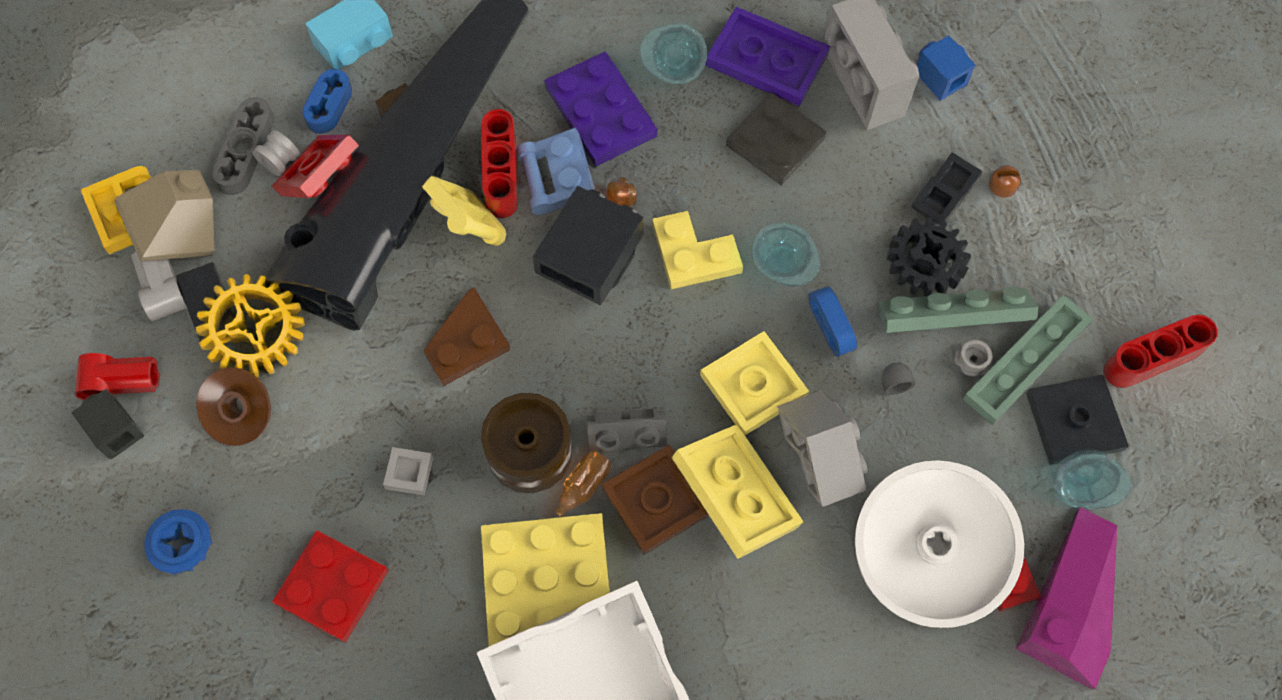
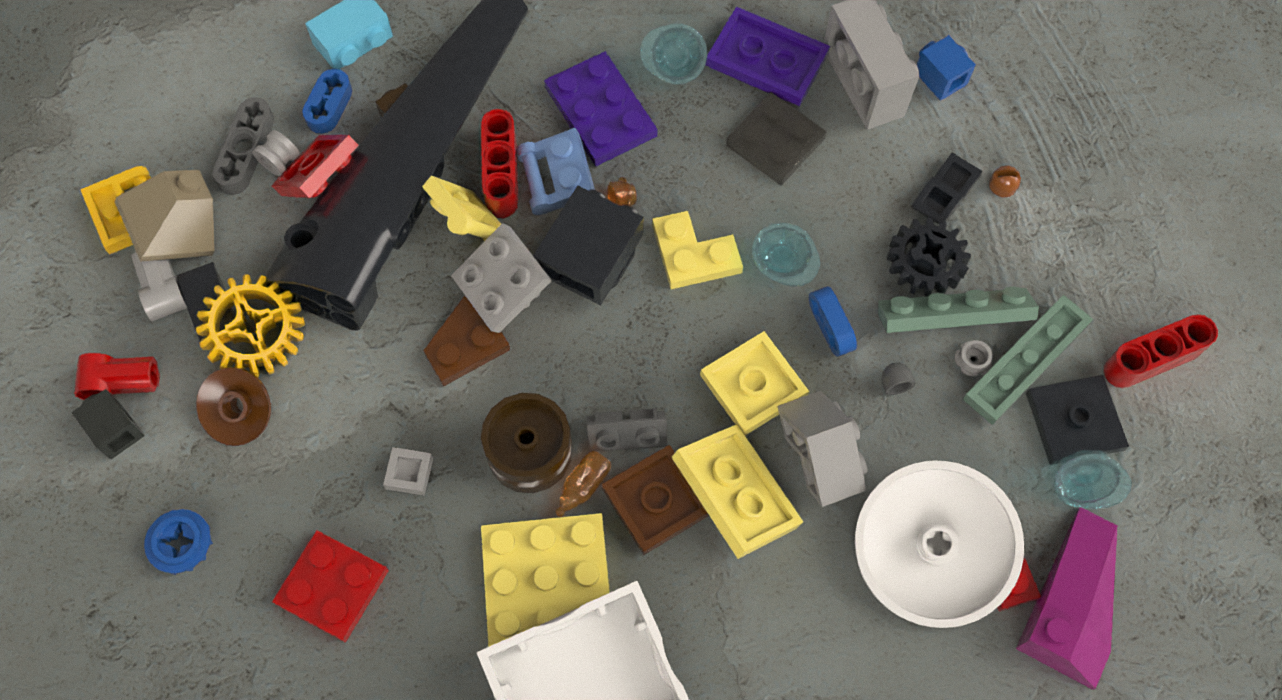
none -> light grey plate [451,223,552,333]

